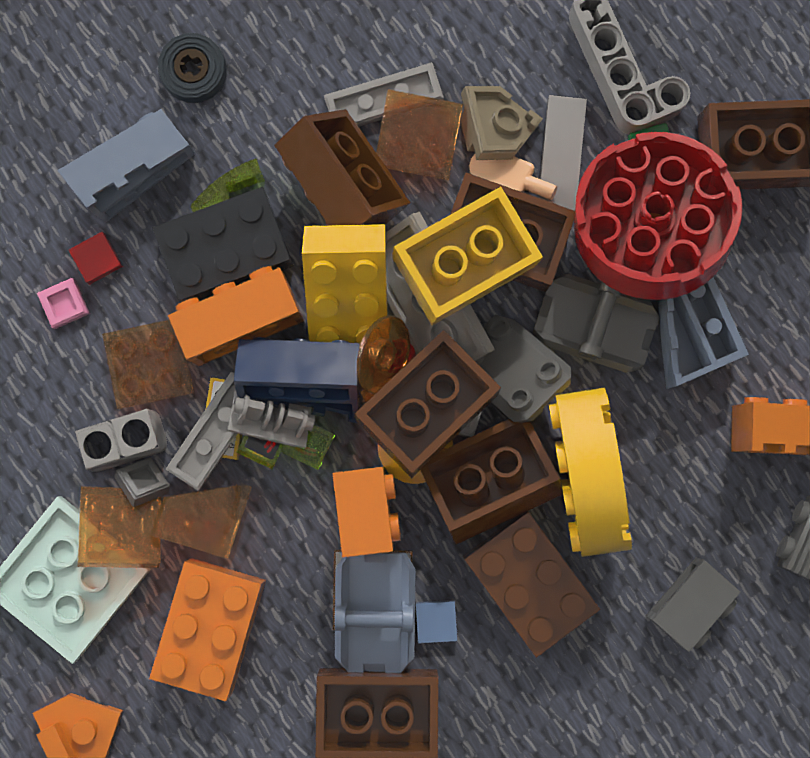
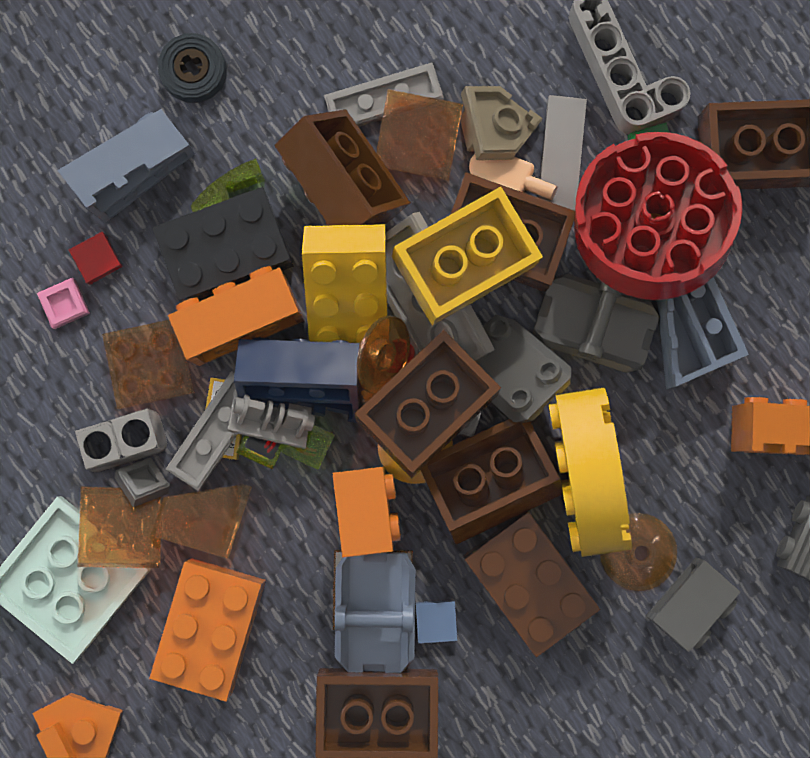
none -> clear orange dish [600,513,677,591]

